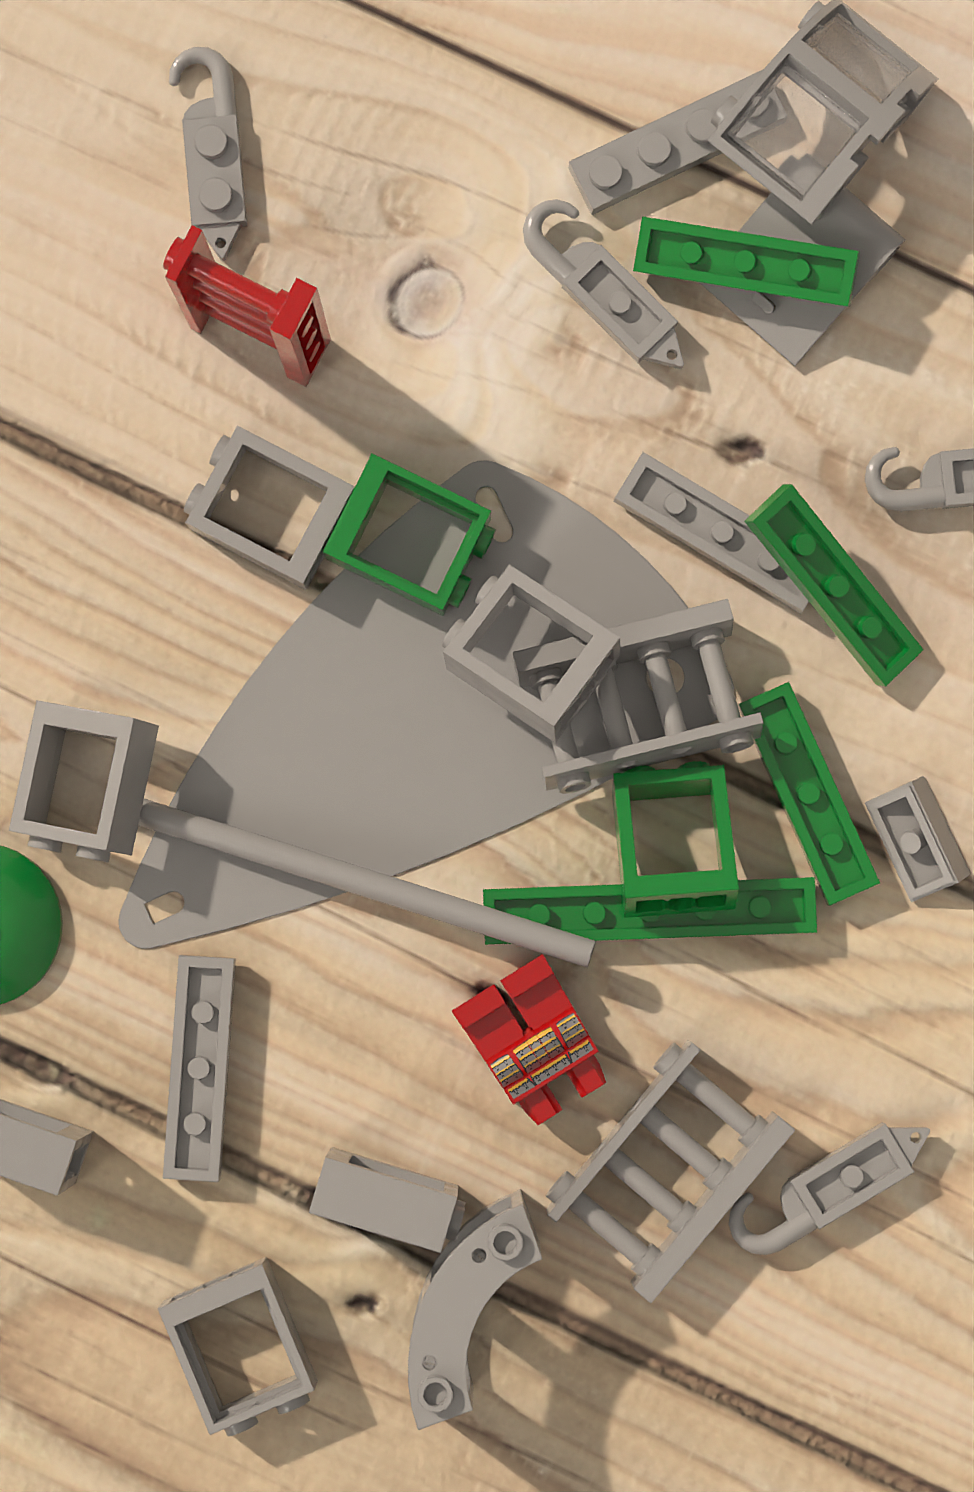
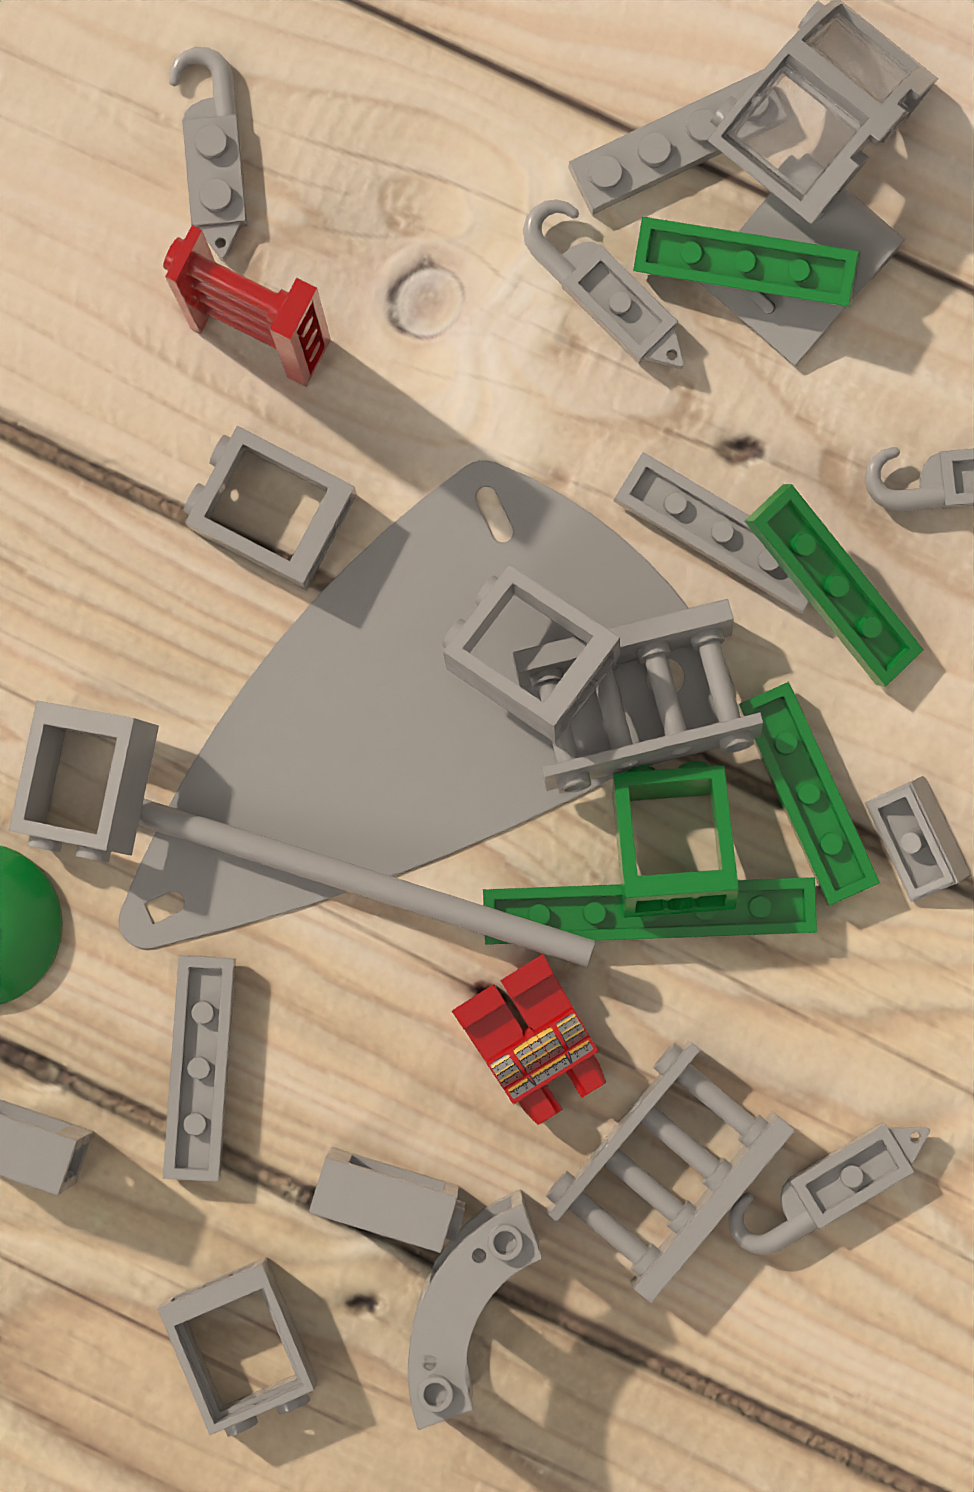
green window [323,453,496,616] -> none

